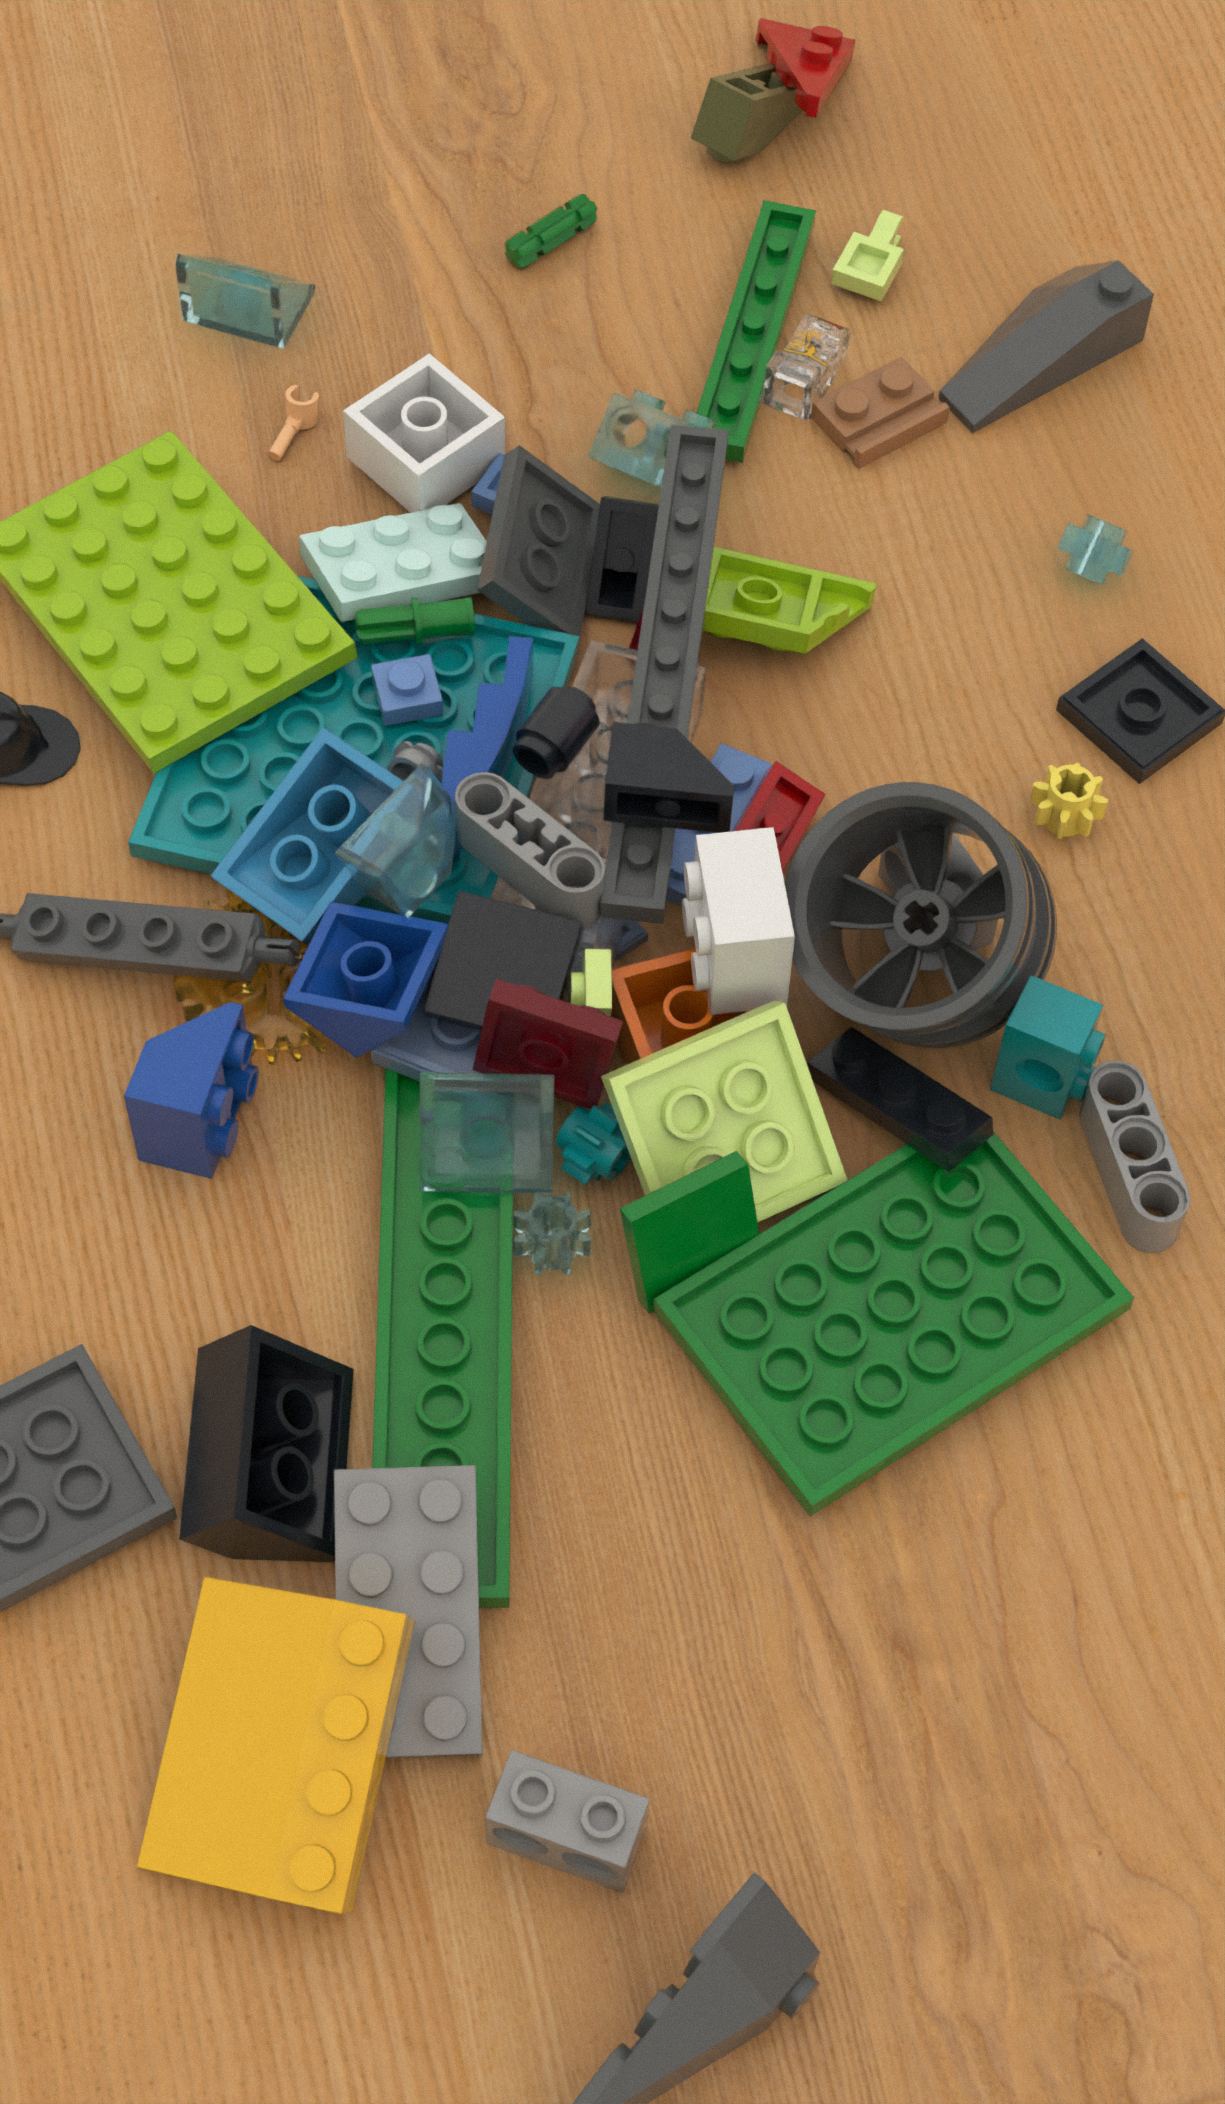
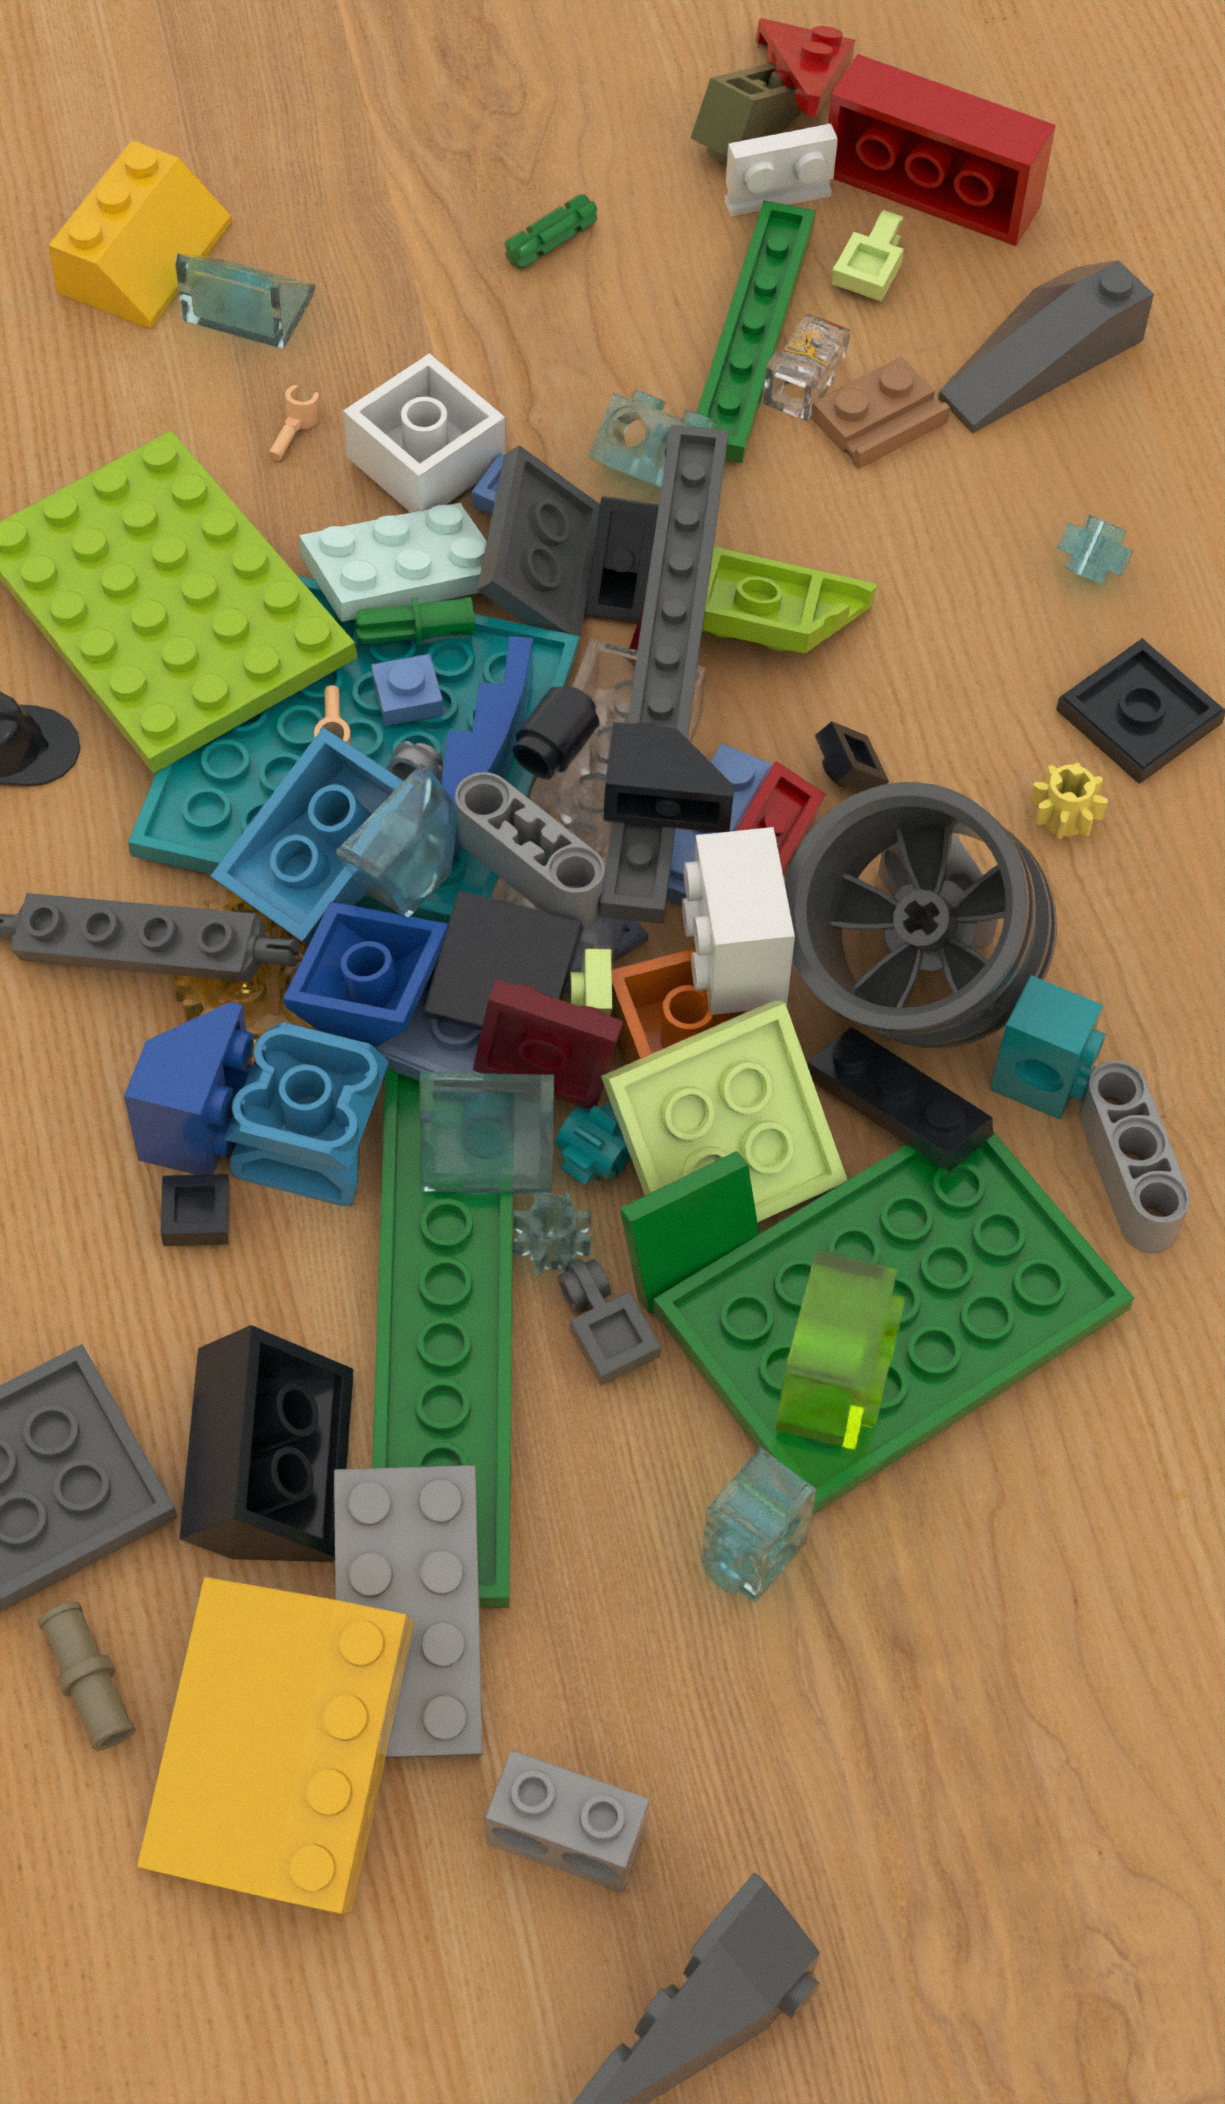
none -> dark tan pin [37,1601,136,1751]
none -> yellow slope [48,140,232,329]
none -> black plate [160,1174,231,1246]
none -> dark azure piece [223,1022,389,1206]
none -> light nougat hand [314,685,352,746]
none -> dark grey plate [557,1258,661,1385]
none -> clear light blue brick [701,1447,816,1603]
none -> white plate [724,124,838,216]
none -> clear neon green brick [776,1250,905,1450]
none -> black plate [814,721,889,792]
none -> red brick [828,54,1056,246]

